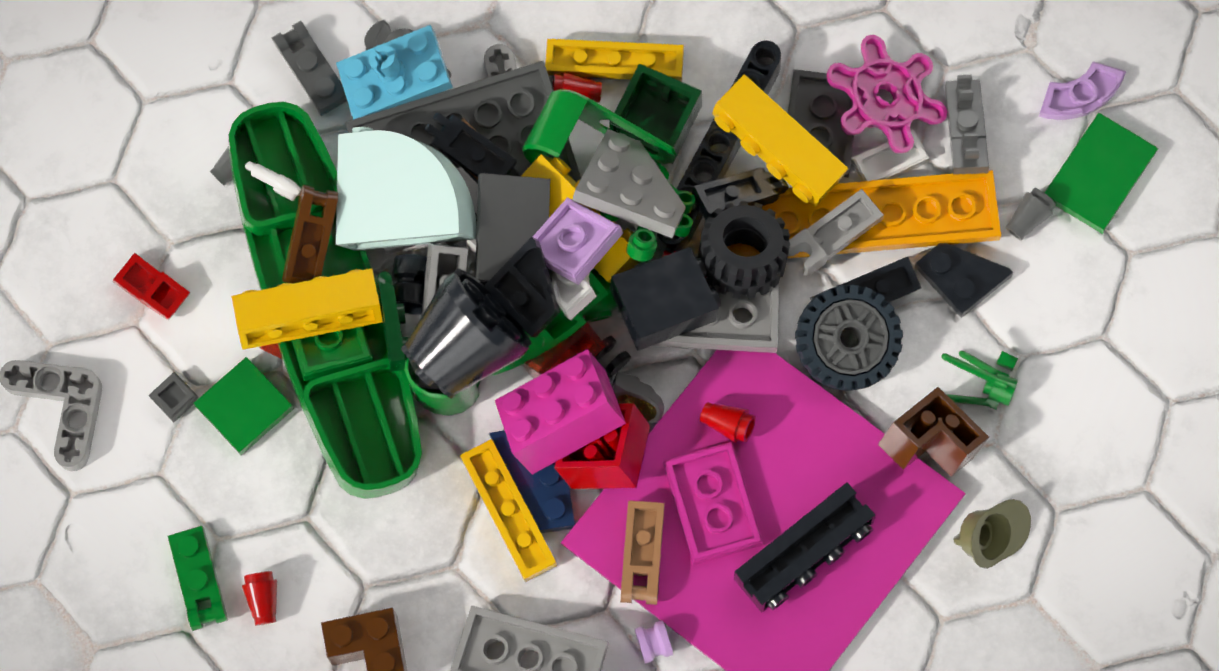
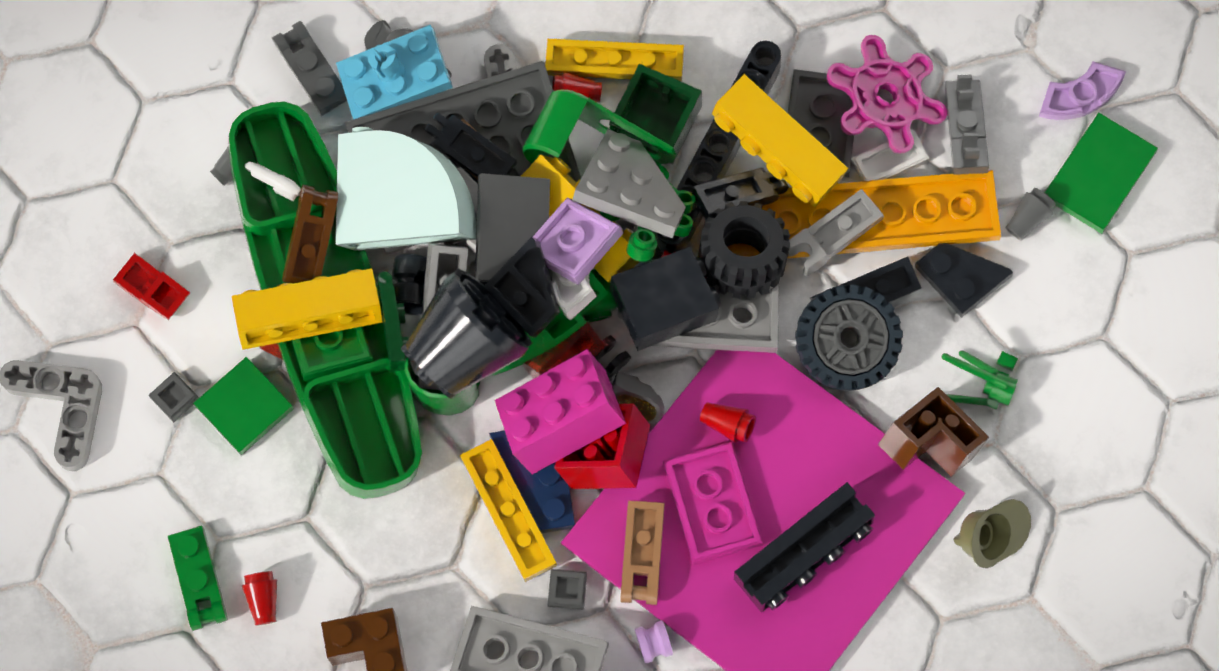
none -> dark grey tile [547,569,587,610]

